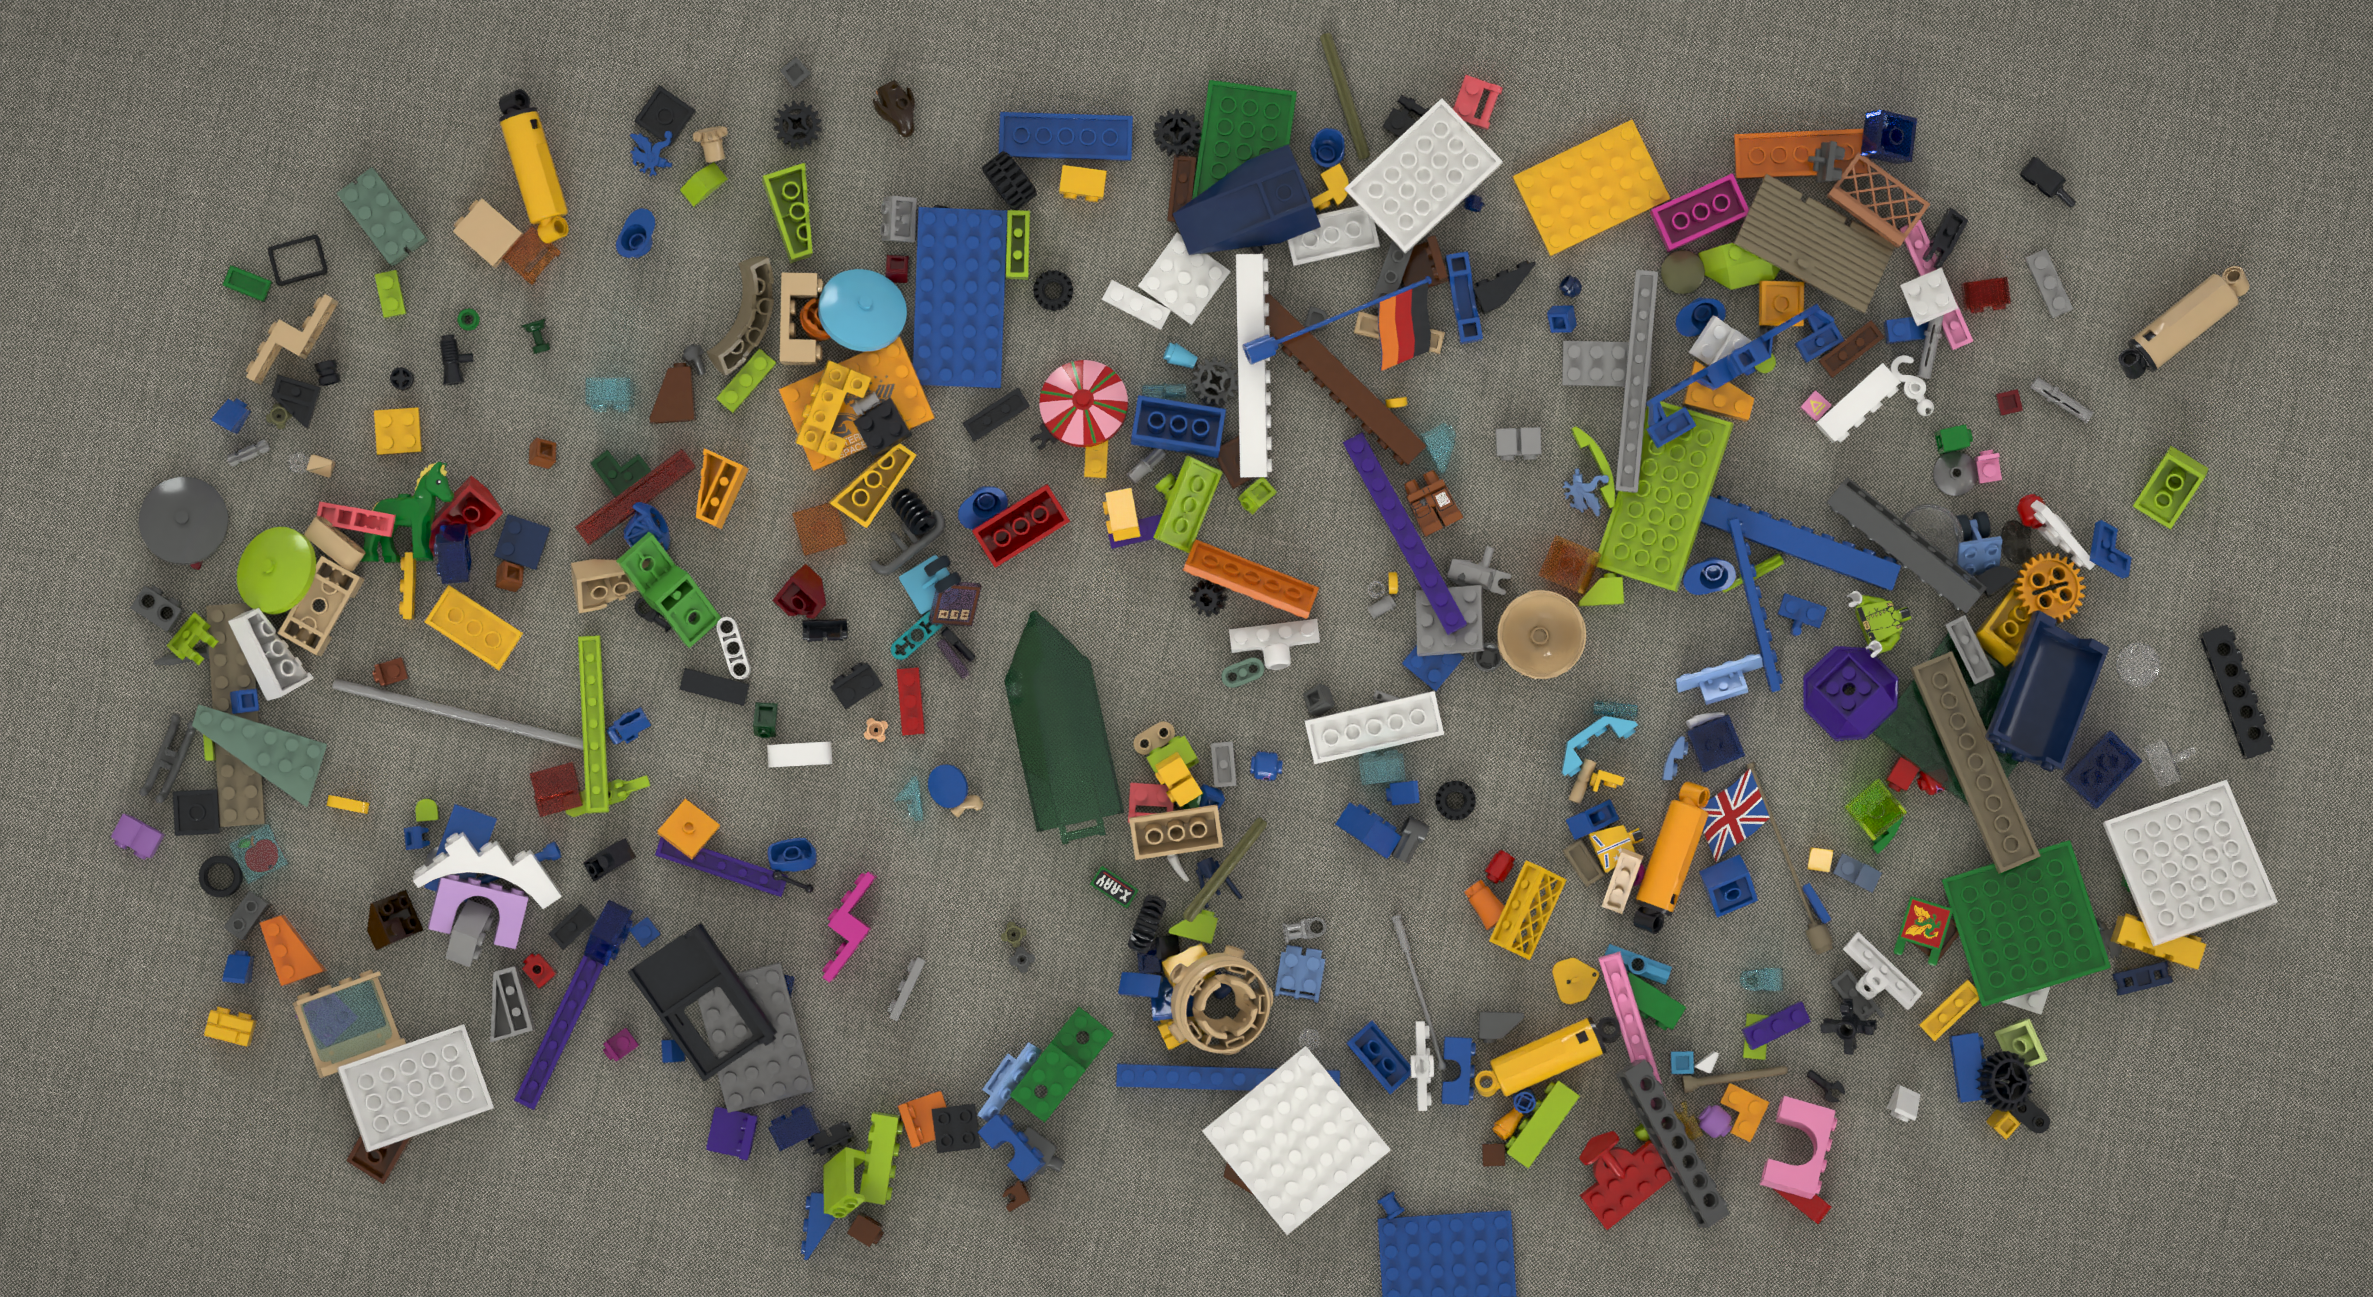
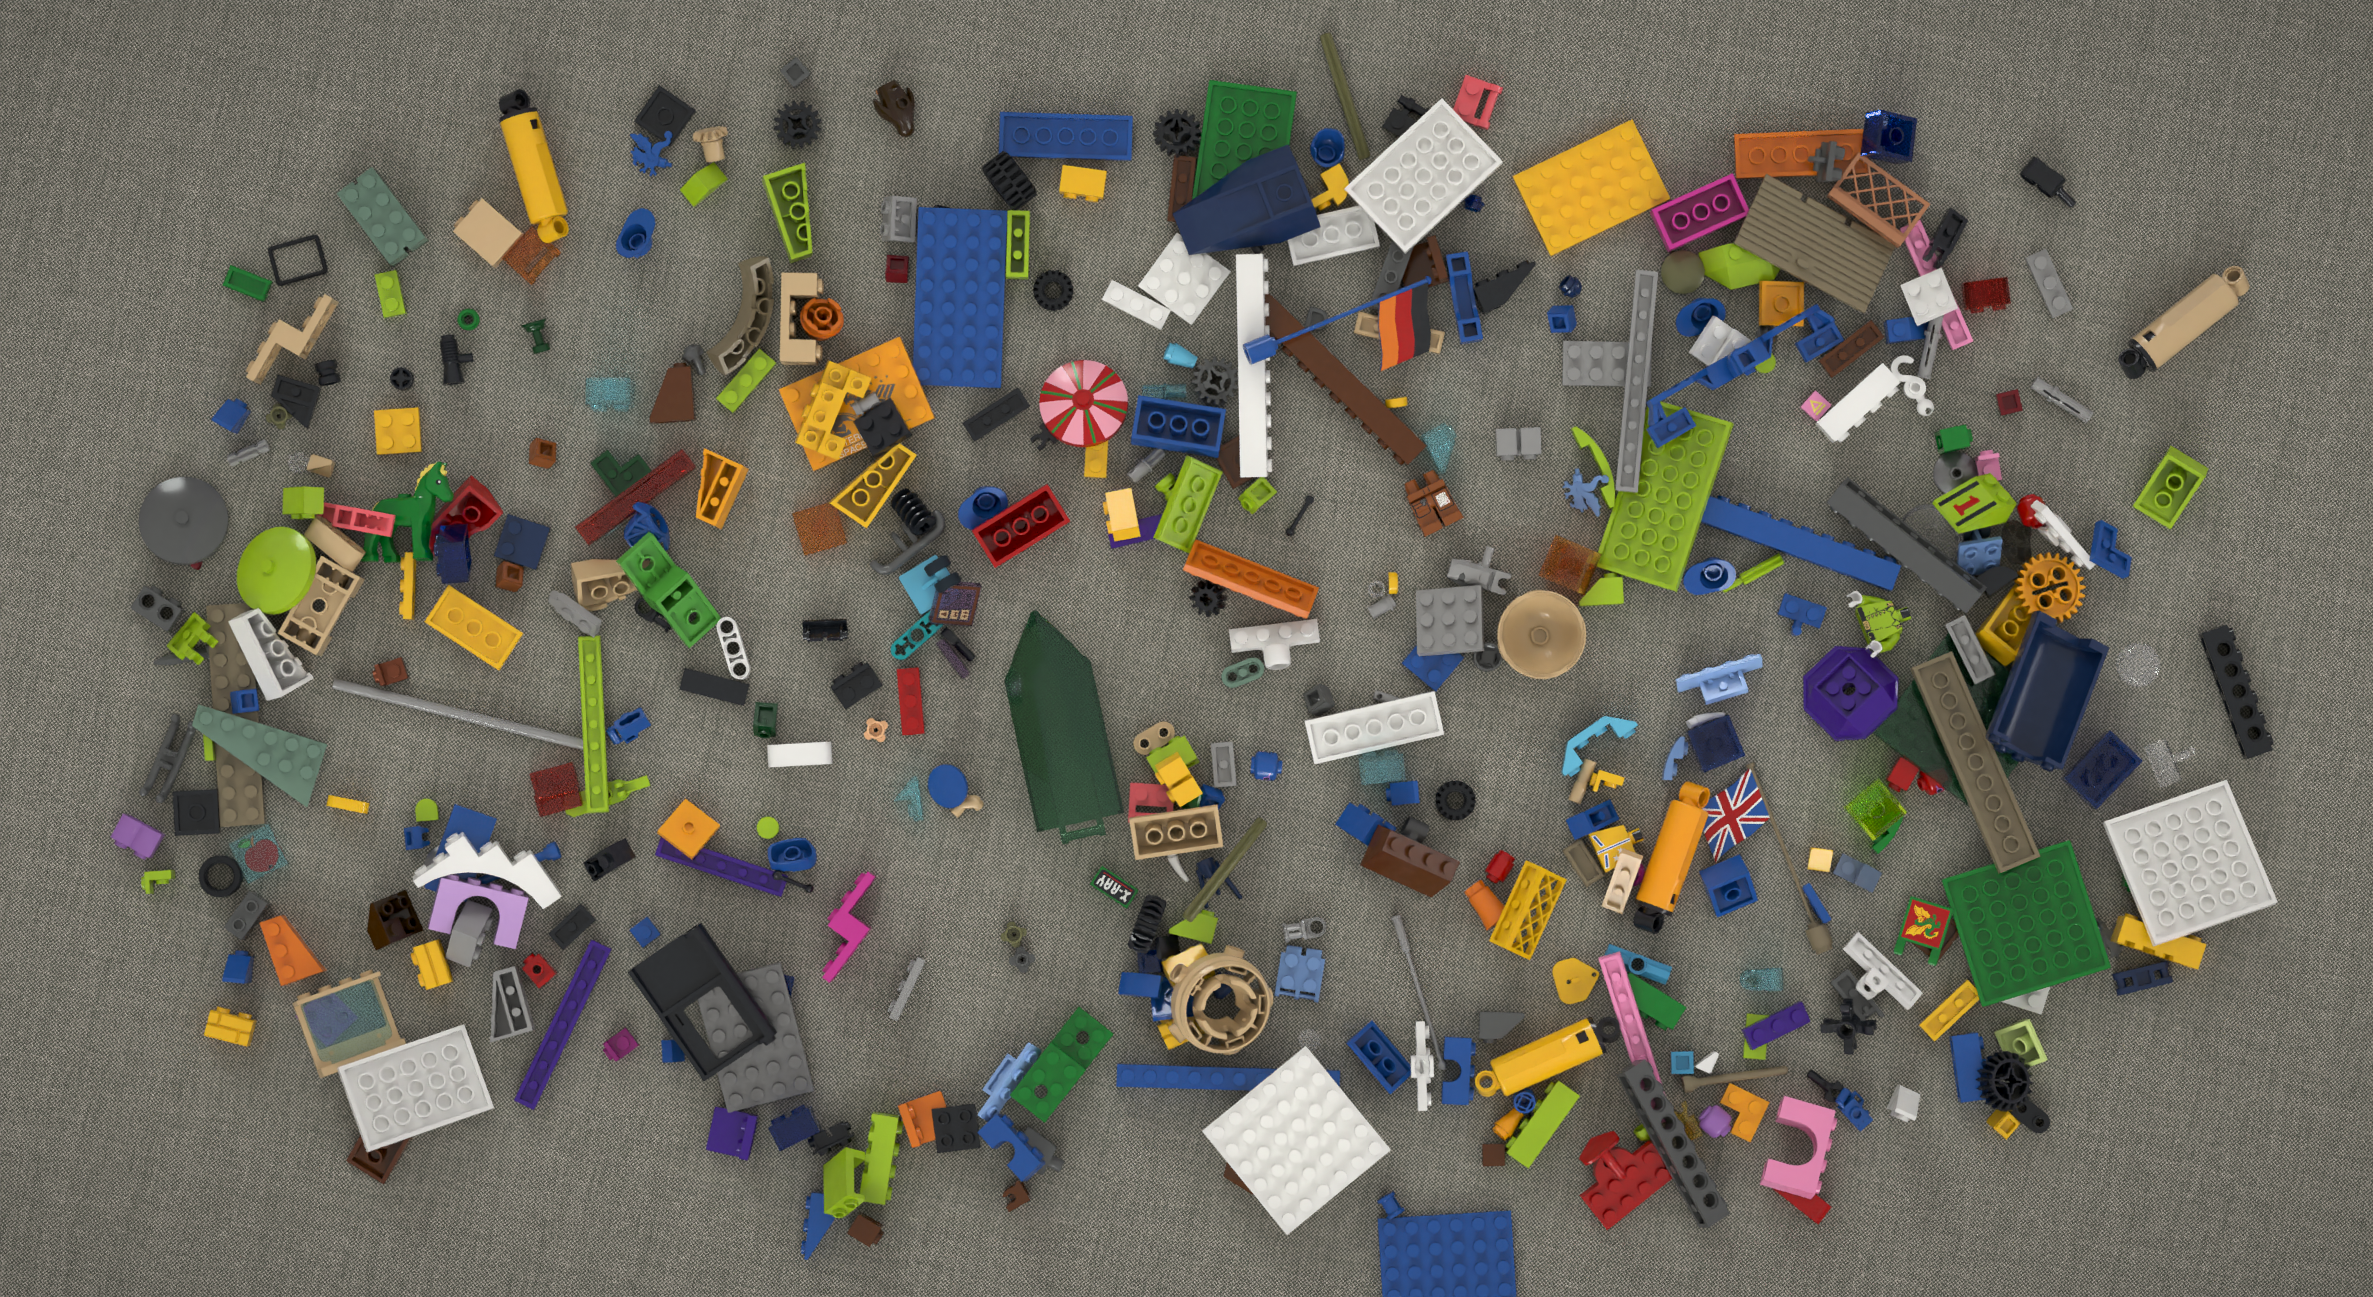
clear blue brick [583,900,633,966] -> none
dark red slope [772,564,826,619] -> none
medium azure dish [818,269,907,351] -> none
dark purple plate [1343,433,1467,635] -> none
clear light blue axle [1593,700,1638,718] -> none
light orange wedge [1682,361,1754,422] -> none
blue plate [1727,517,1783,692] -> none
none -> lime bracket [141,870,175,894]
none -> lime brick [282,486,324,520]
none -> yellow brick [411,939,454,990]
none -> light grey hinge [548,590,602,638]
none -> lime tile [757,817,779,839]
none -> black hinge [1286,496,1314,536]
none -> reddish brown slope [1360,825,1460,898]
none -> blue piece [1835,1088,1873,1132]
none -> lime slope [1932,473,2017,534]

